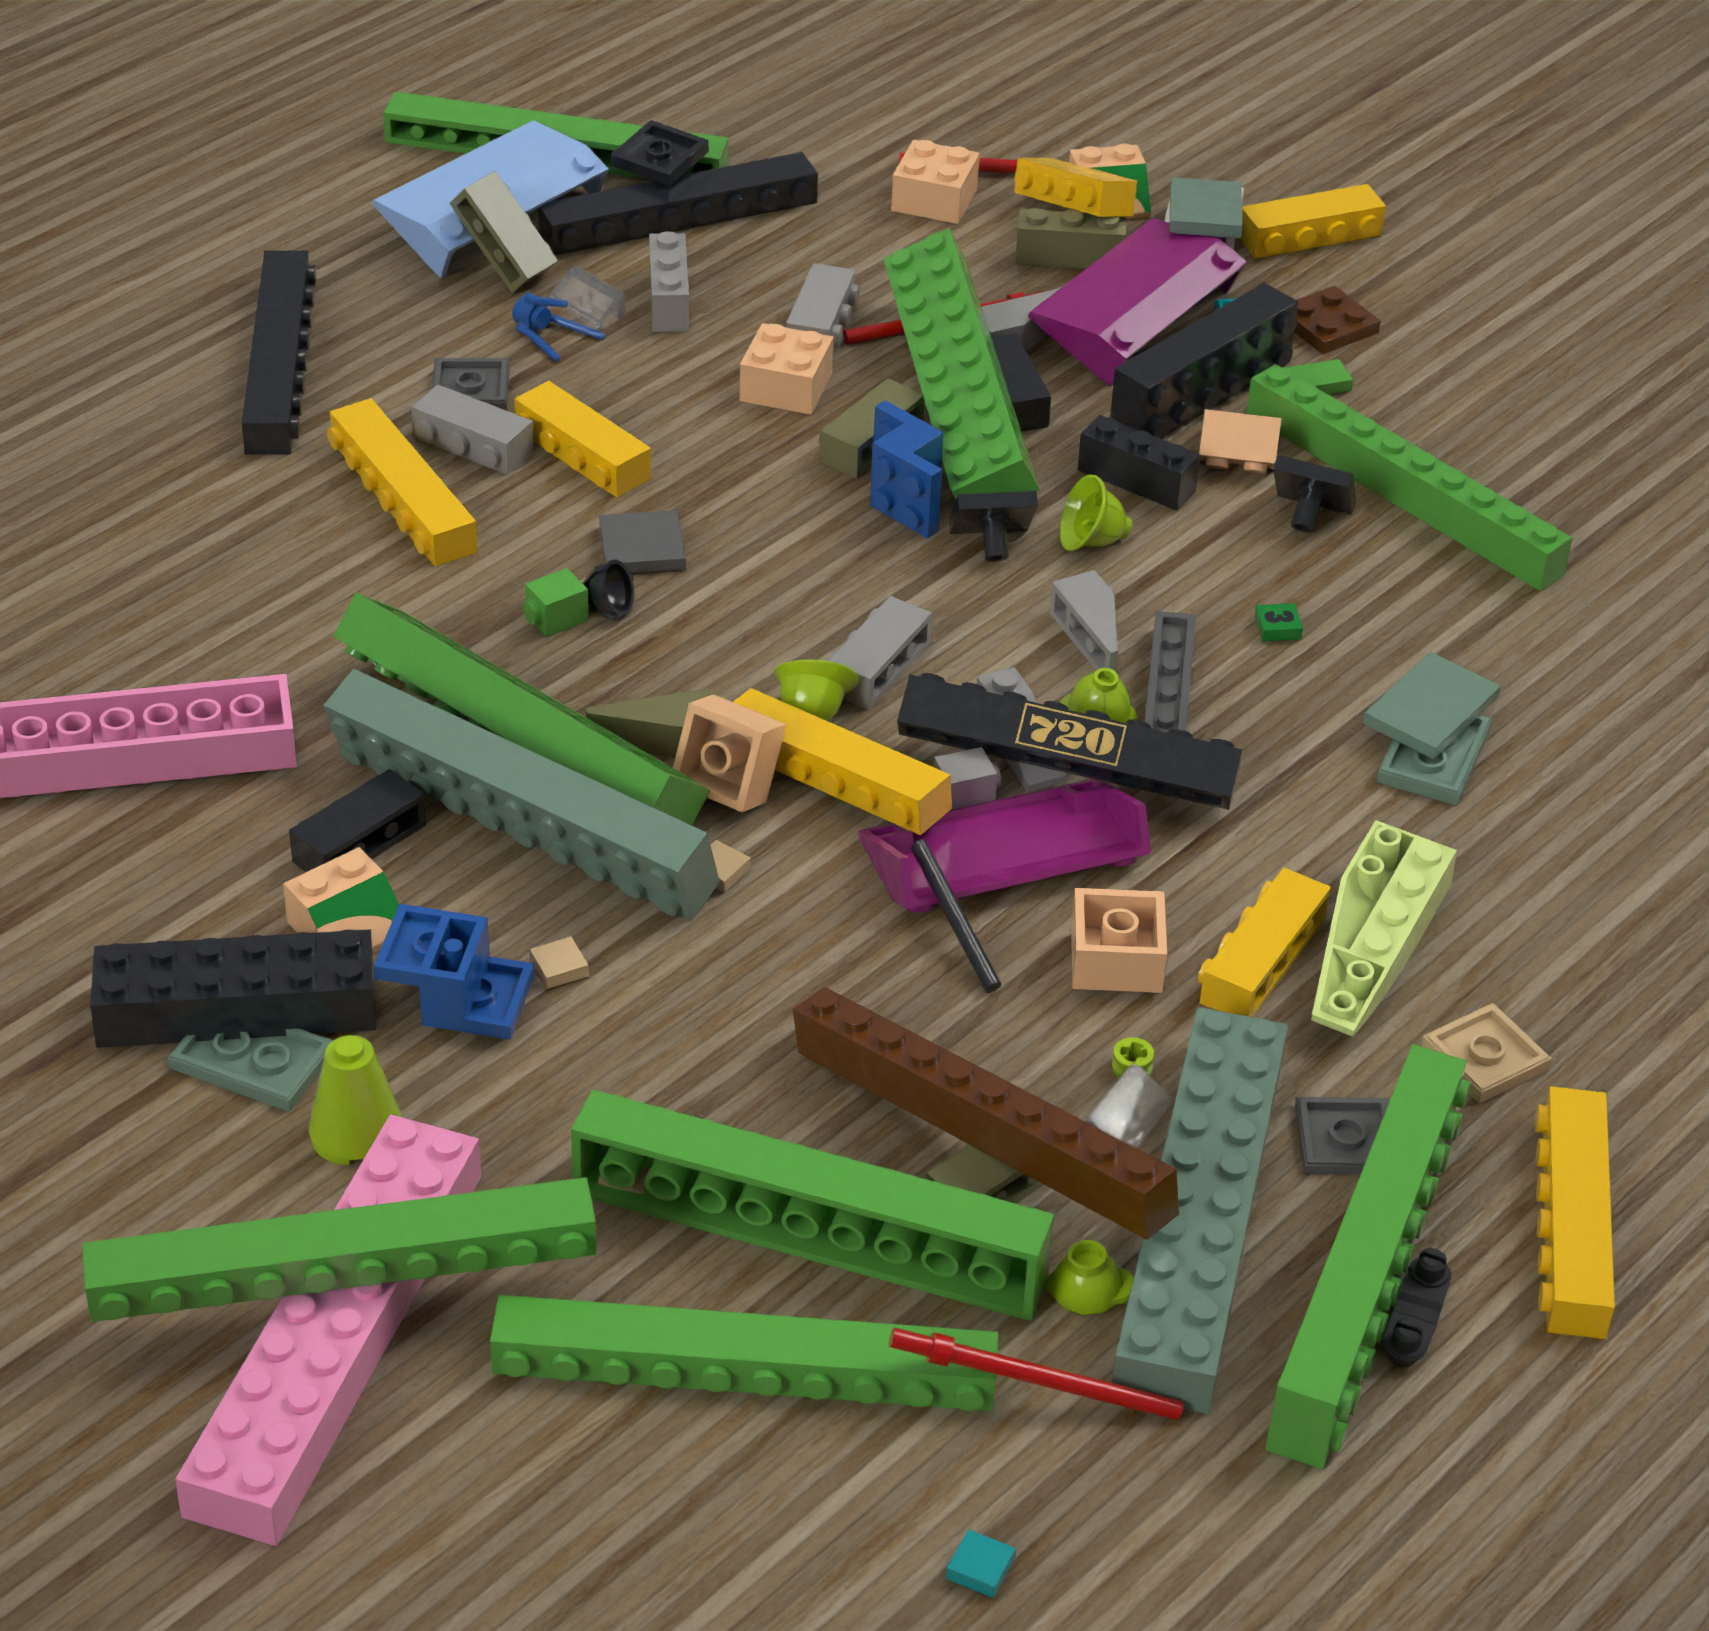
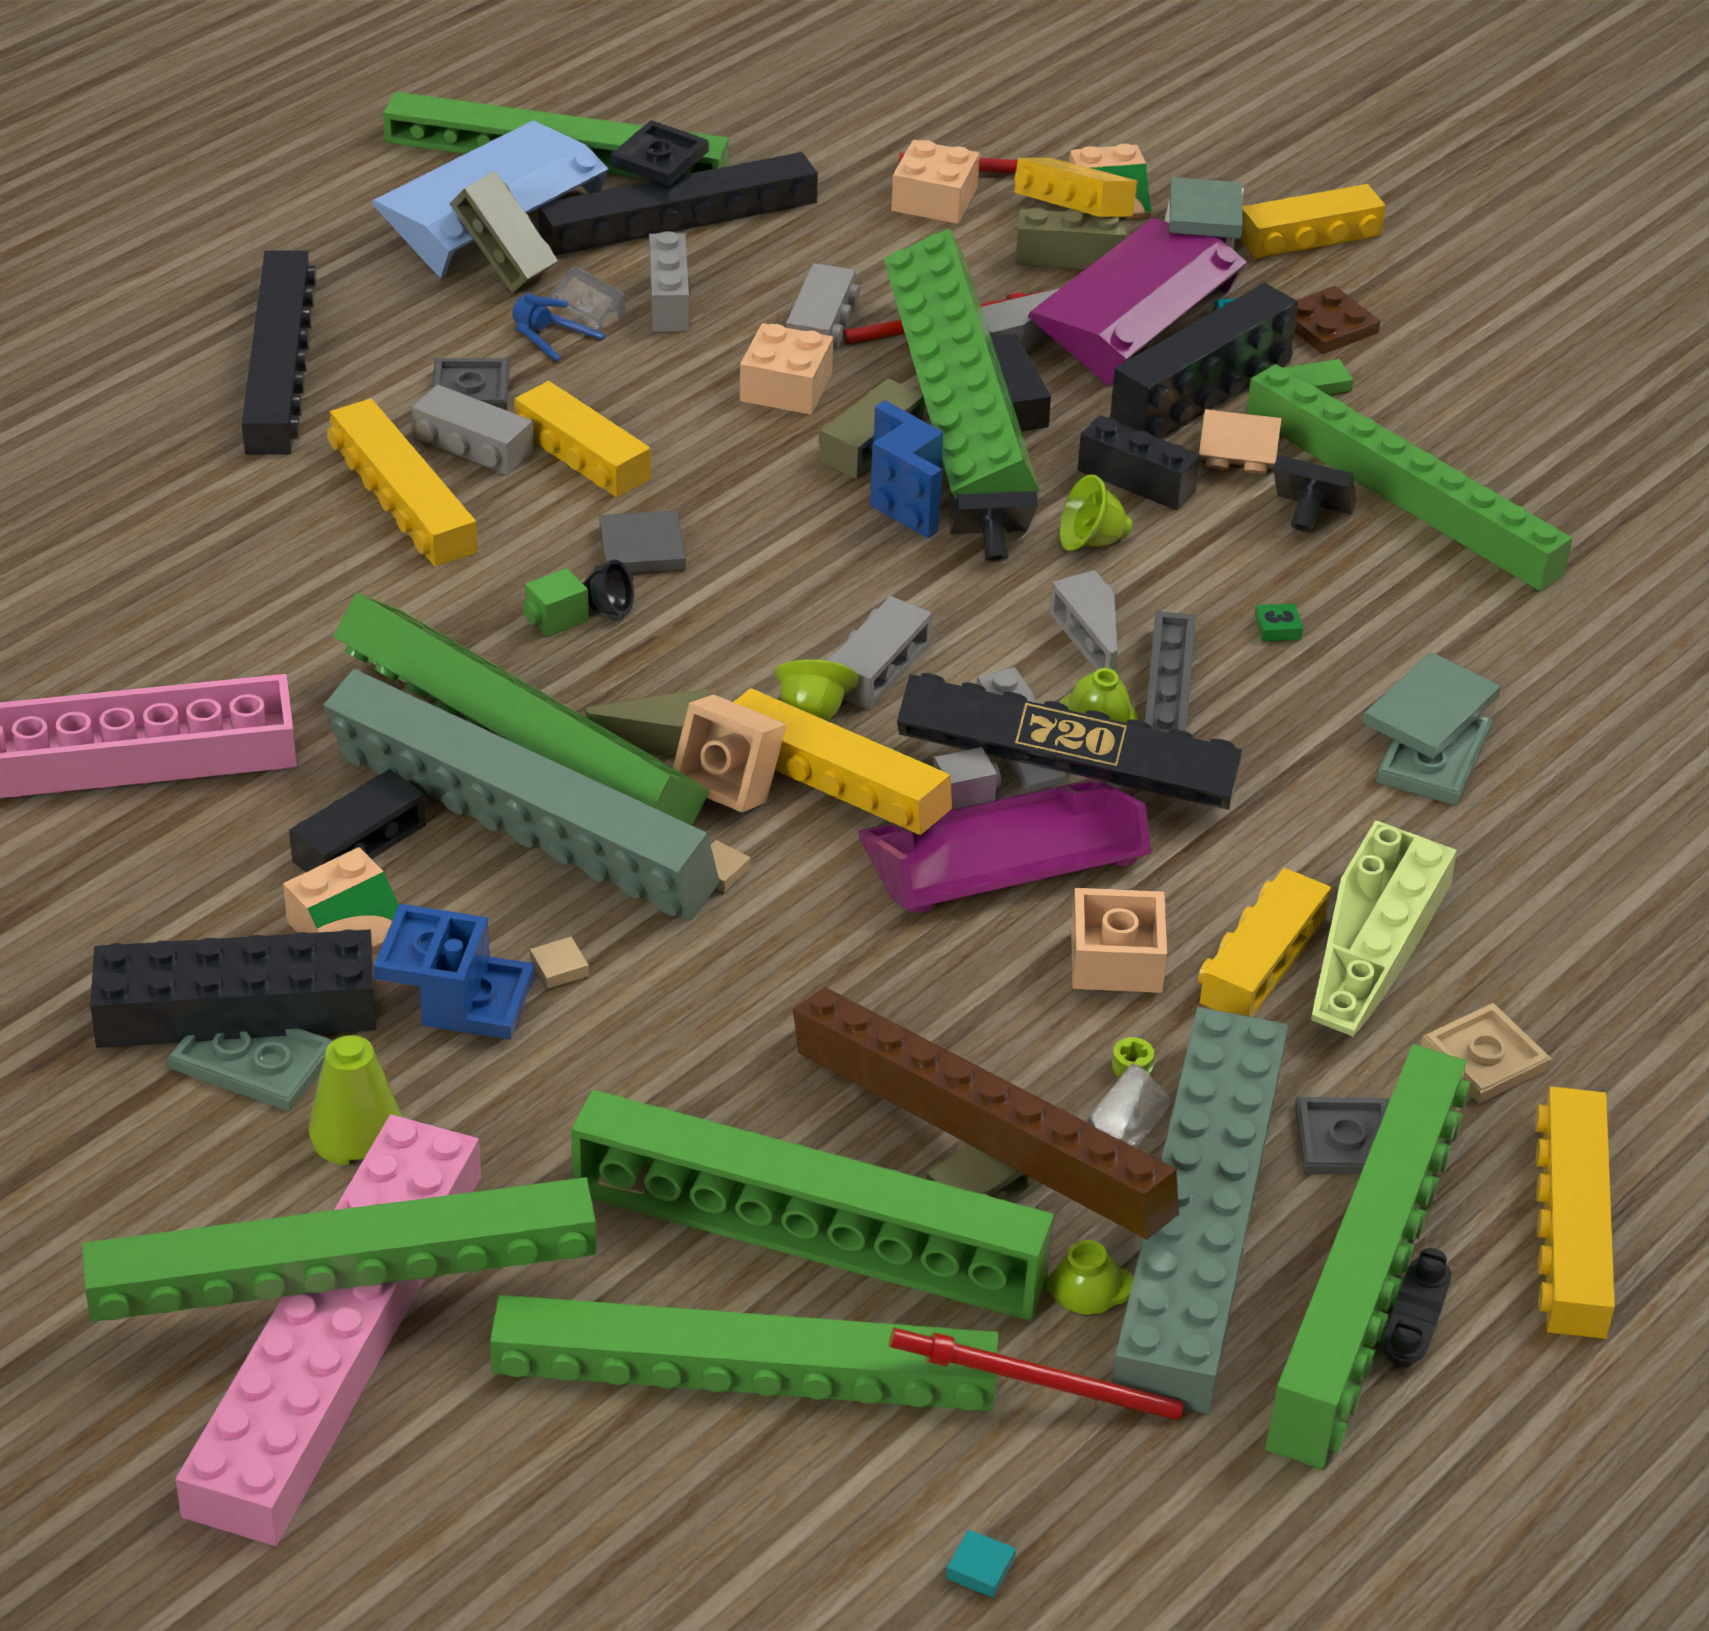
black bar [910,840,1002,993] -> none

